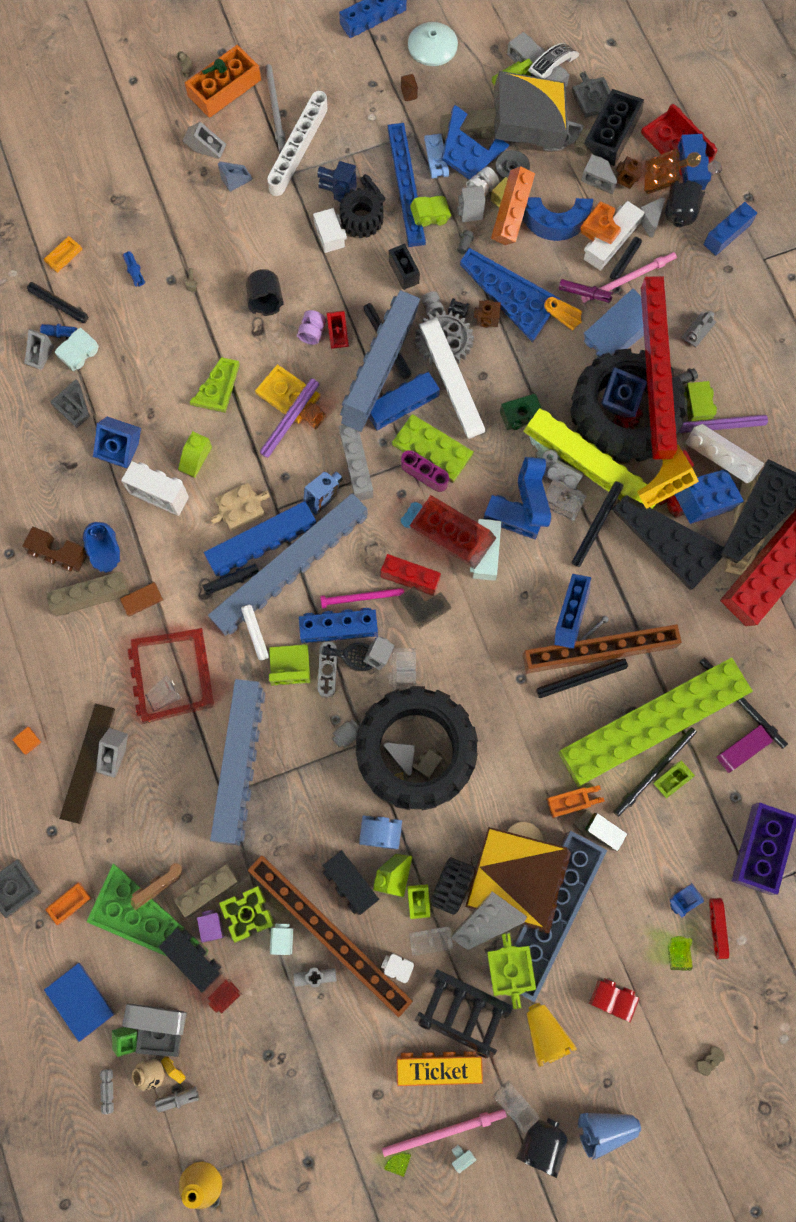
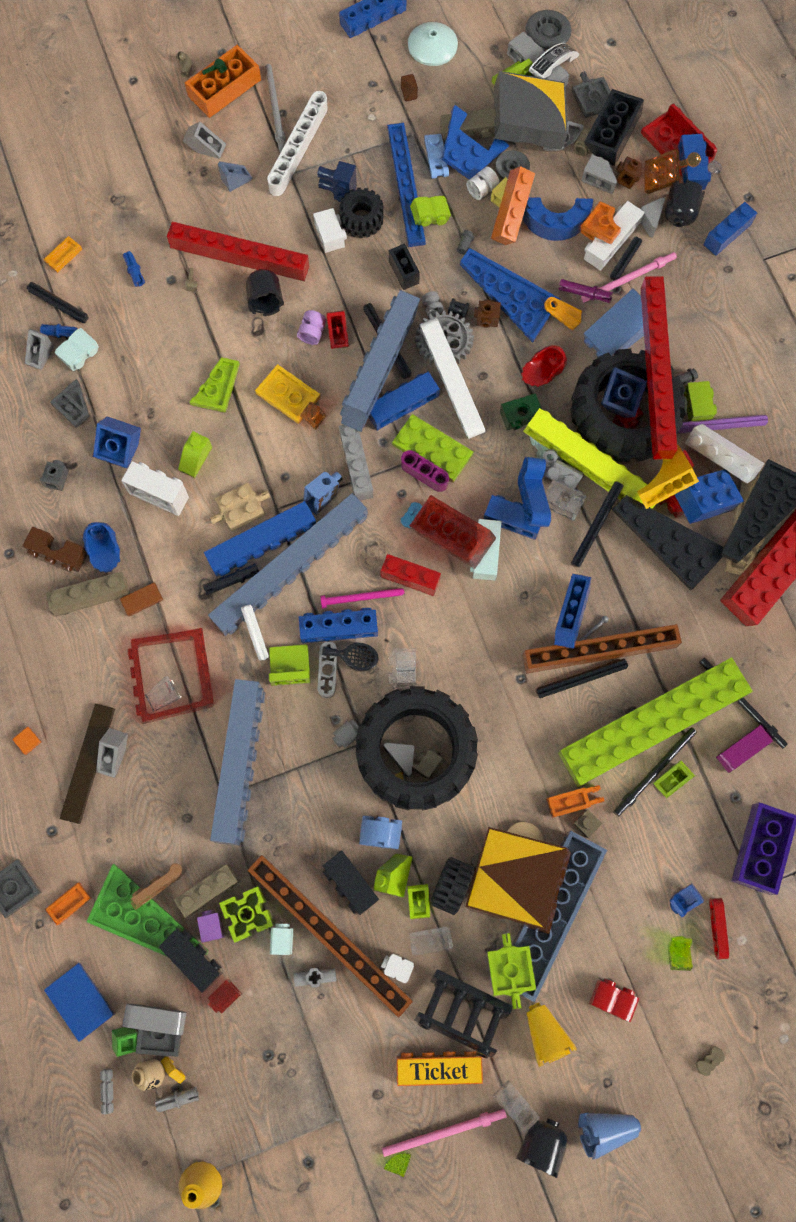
medium lavender axle [260,378,319,458] -> none
black axle [360,174,385,202] -> none
light grey brick [363,636,395,670] -> none
clear smoke plate [398,586,452,629] -> none
light grey wing [451,892,527,950] -> none
light aqua tile [452,1145,477,1173] -> none
light grey brick [457,185,485,222] -> none
tile [585,813,627,851] -> none
light grey hinge [681,311,716,348] -> none
none -> dark grey brick [39,460,69,491]
none -> red brick [167,221,309,282]
none -> red hair [521,345,567,387]
none -> dark grey wheel [525,10,572,49]

